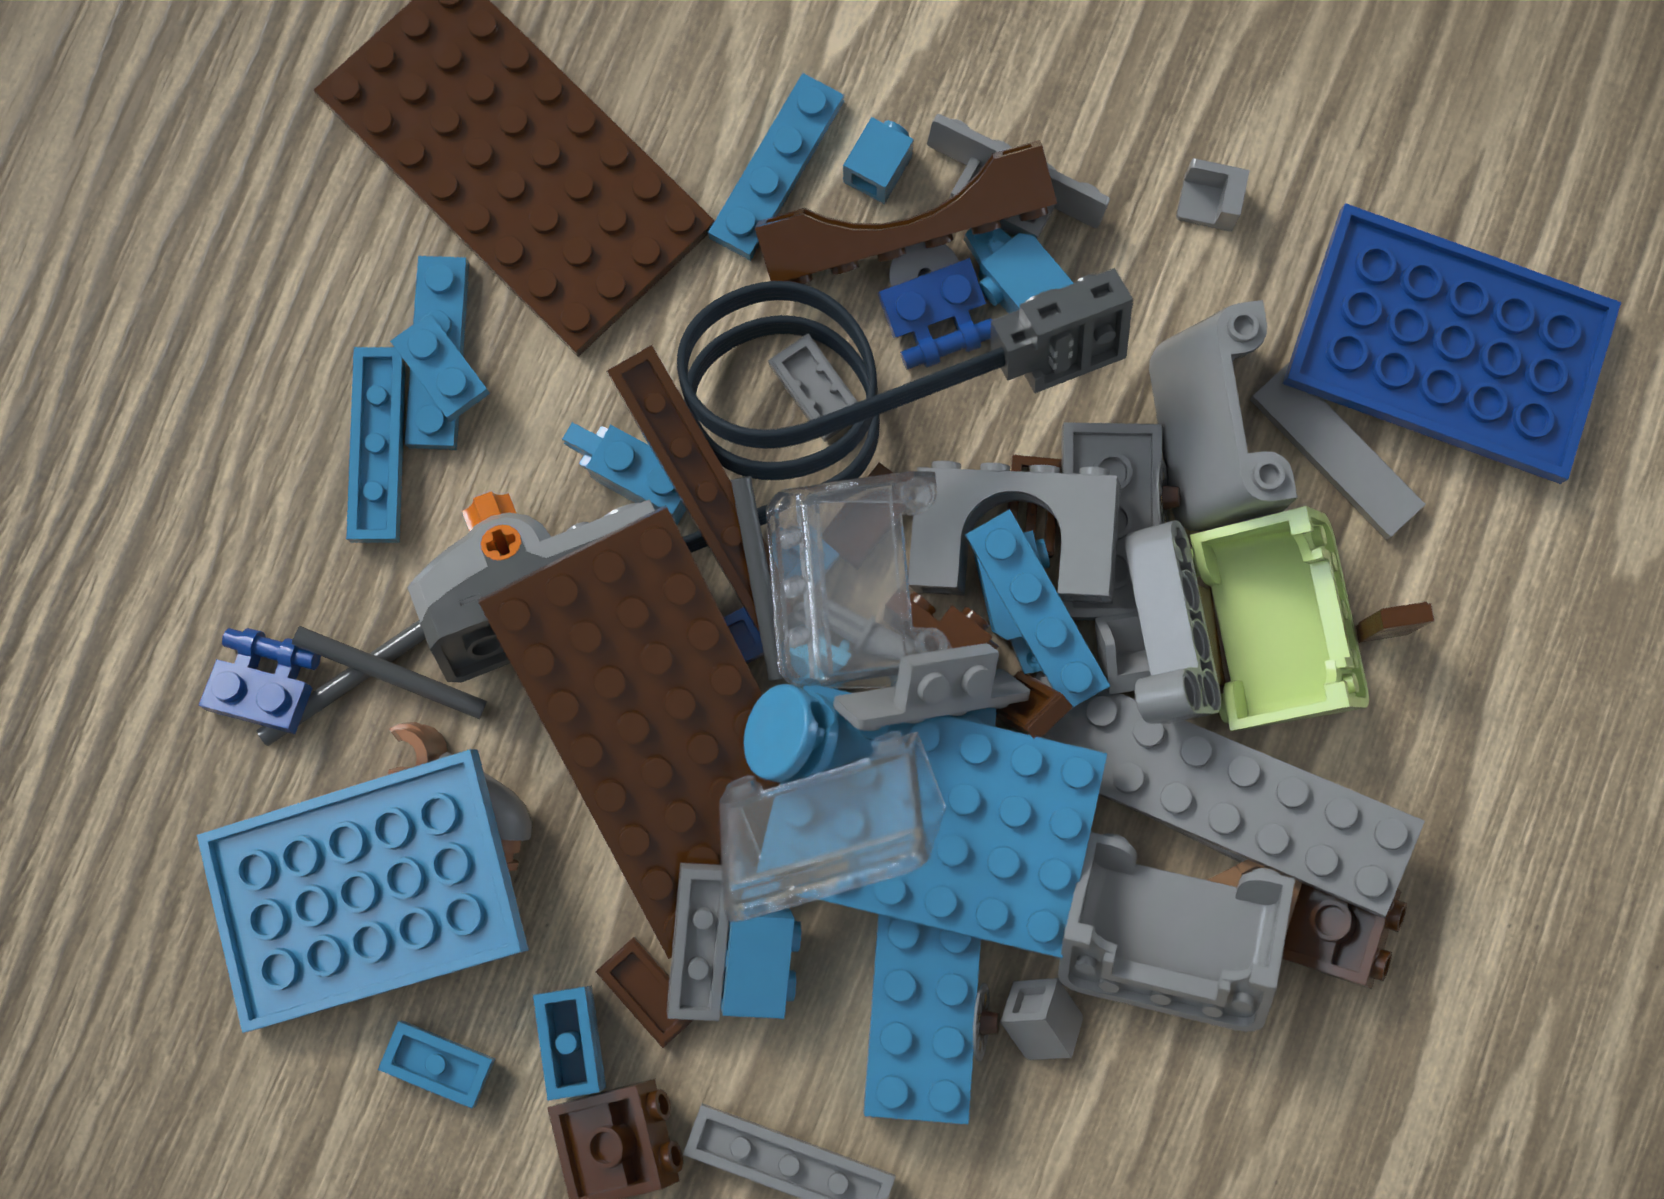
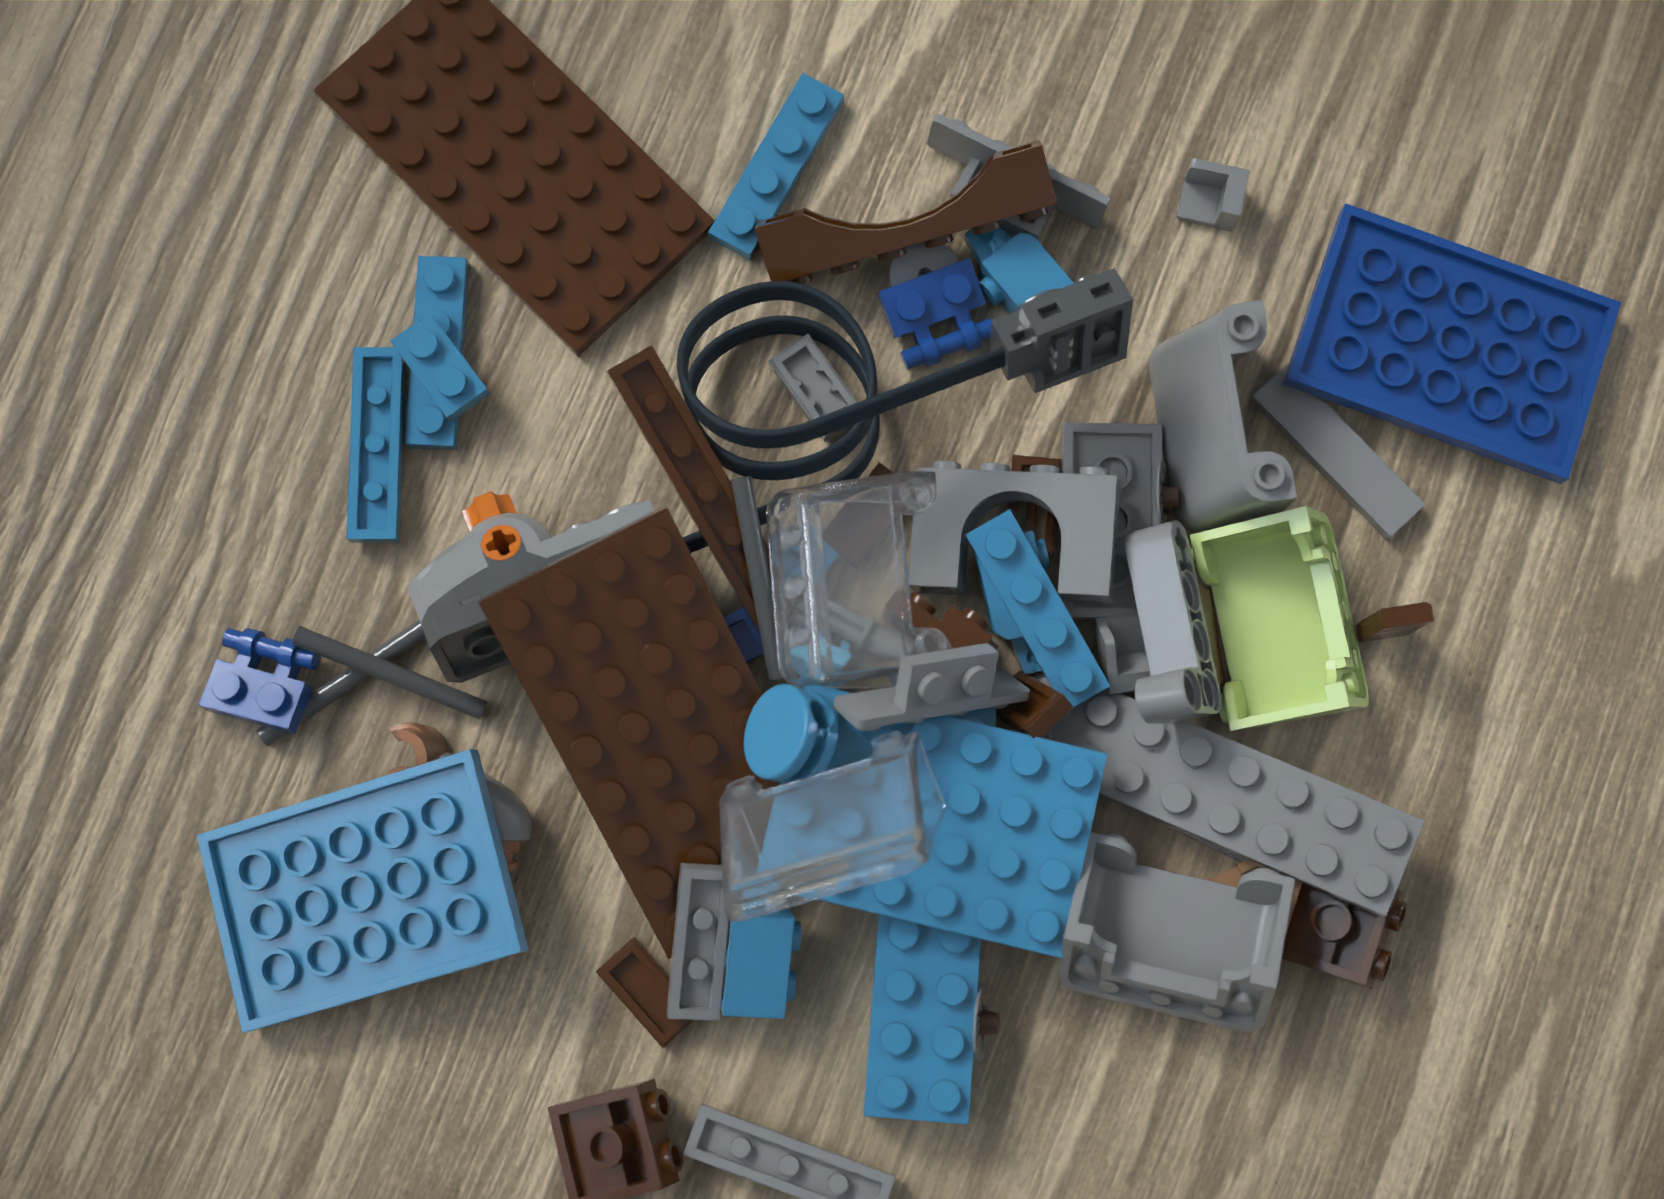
dark azure plate [378,1020,496,1109] -> none
dark azure brick [533,985,606,1101] -> none
dark azure hinge [562,422,686,525] -> none
dark azure brick [843,117,914,204] -> none
light grey panel [1000,978,1083,1060] -> none

